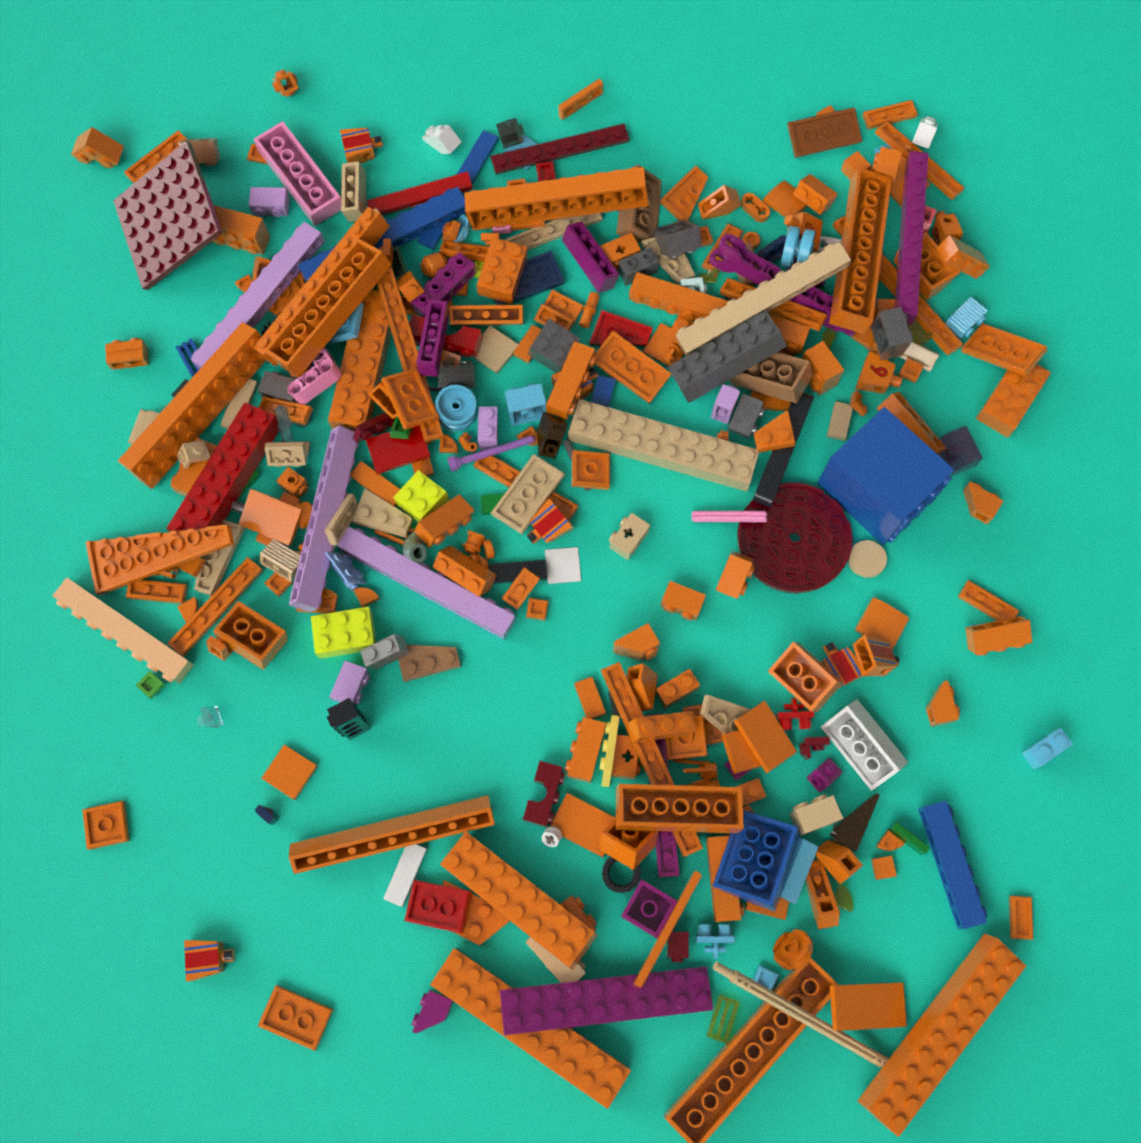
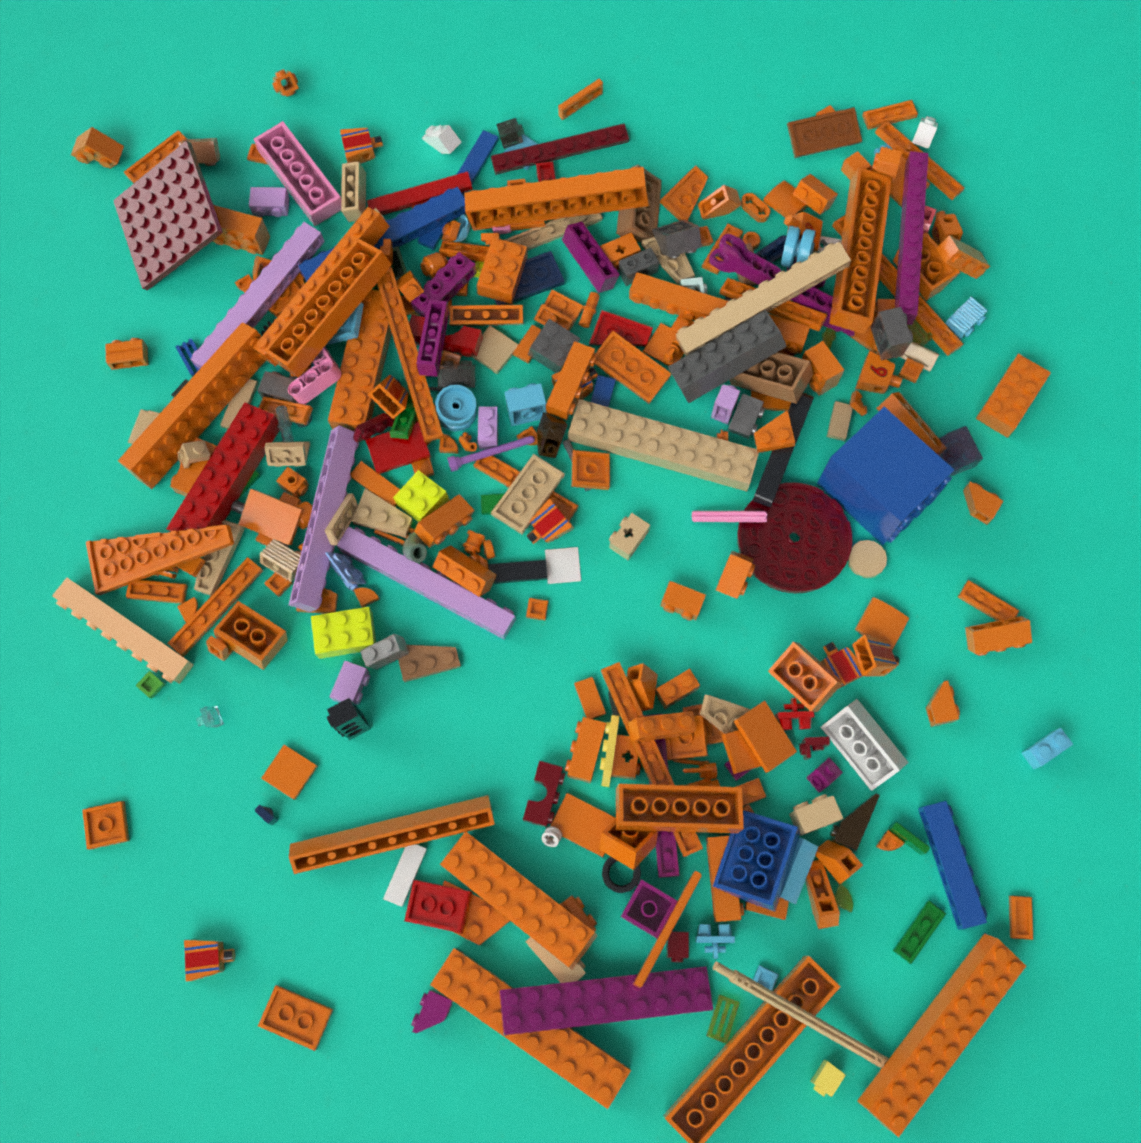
orange tile [381,368,439,430] -> none
orange plate [502,567,540,610] -> none
orange slope [613,623,660,661] -> none
clear yellow tile [698,268,718,283] -> none
orange tile [773,929,813,970] -> none
orange tile [830,982,907,1031] -> none
orange tile [871,856,897,880] -> none
orange tile [961,323,1047,377] -> none
none -> light yellow brick [810,1060,846,1097]
none -> green tile [893,901,946,964]

